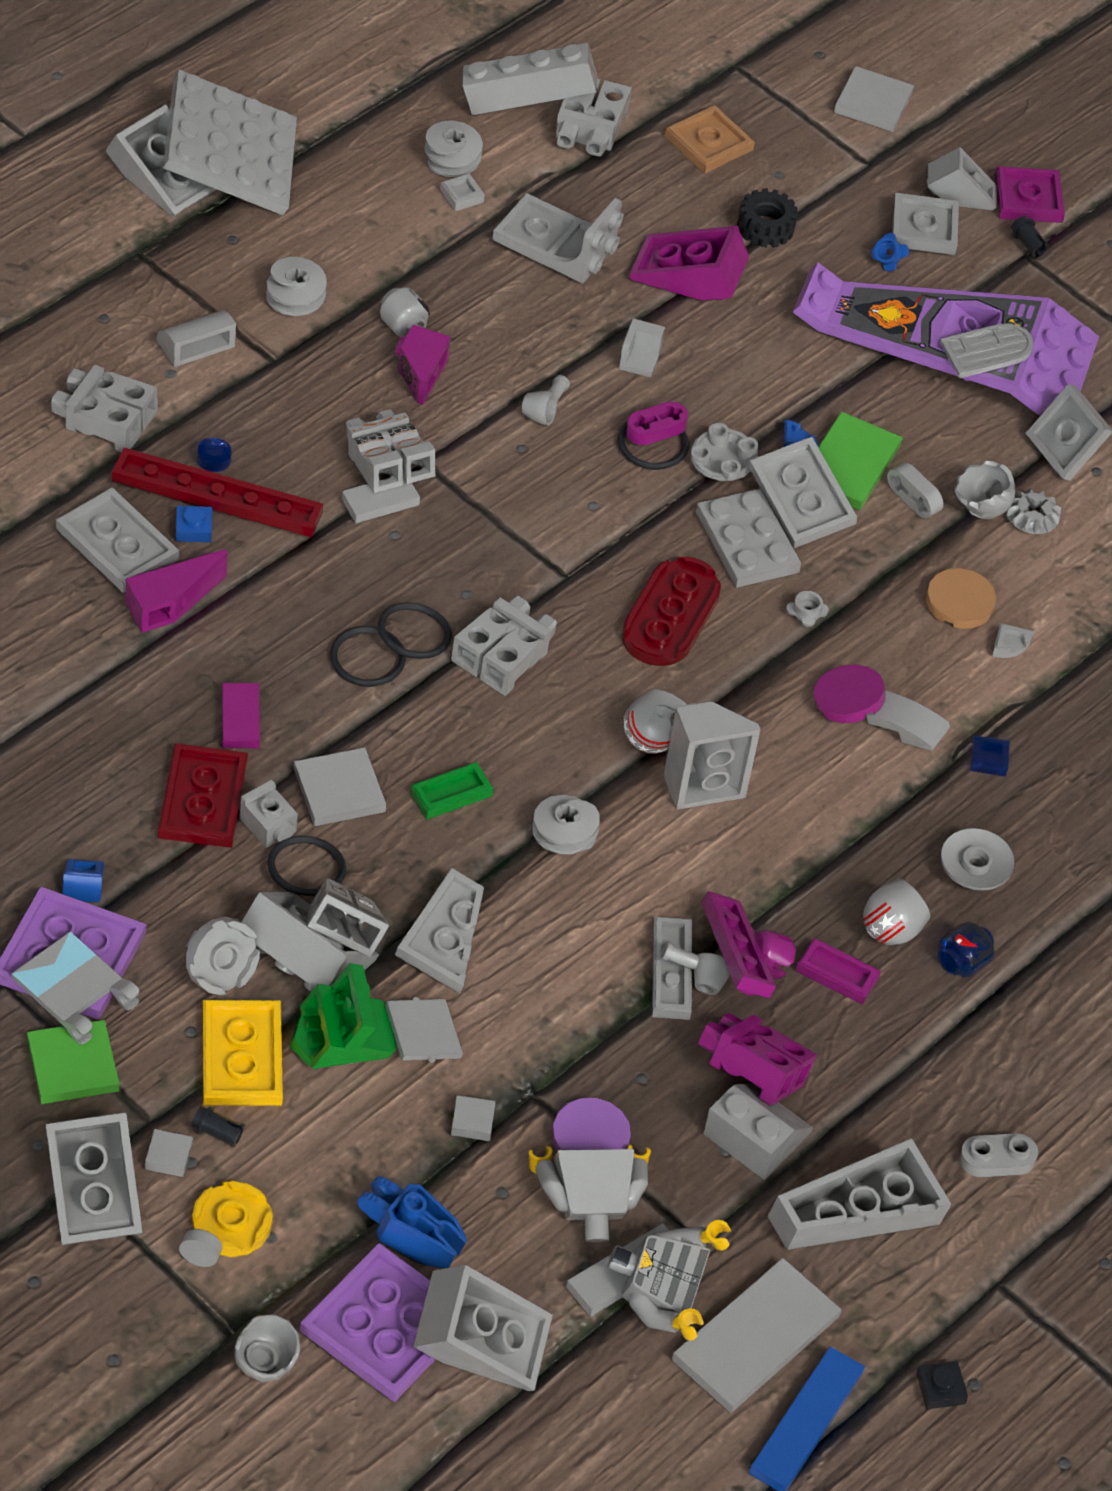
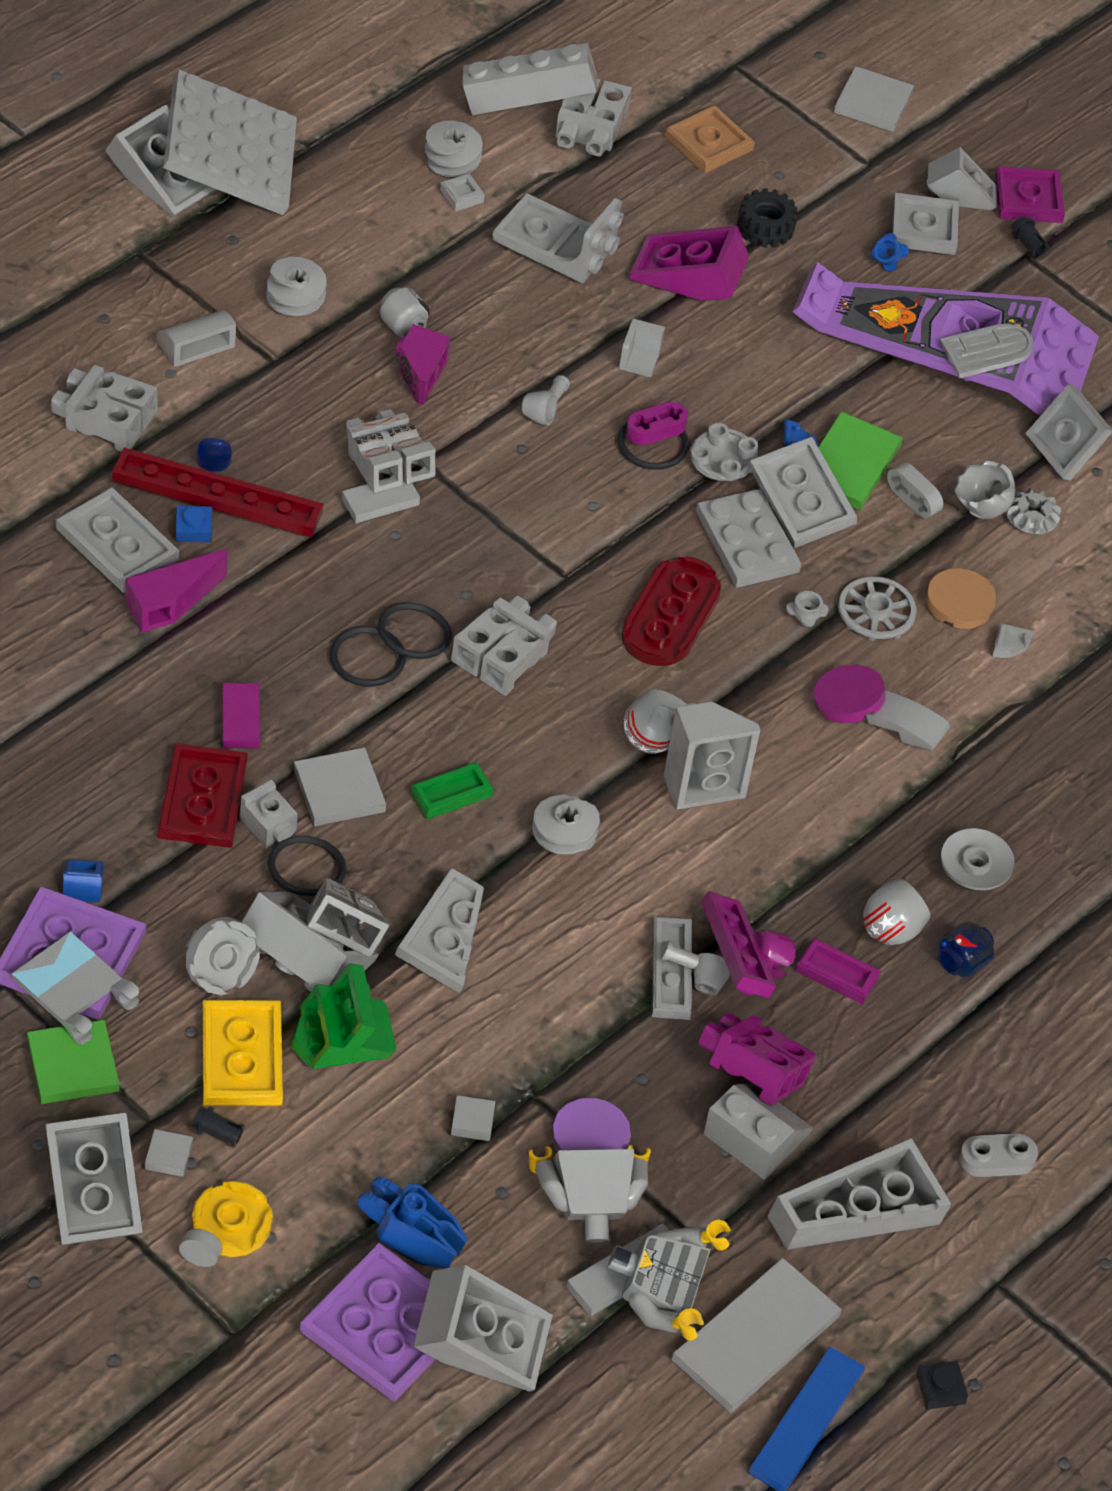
light grey hair [234,1314,300,1382] -> none
light grey piece [385,997,463,1063] -> none
clear blue tile [970,735,1010,777] -> none
none -> light grey wheel [838,577,917,641]

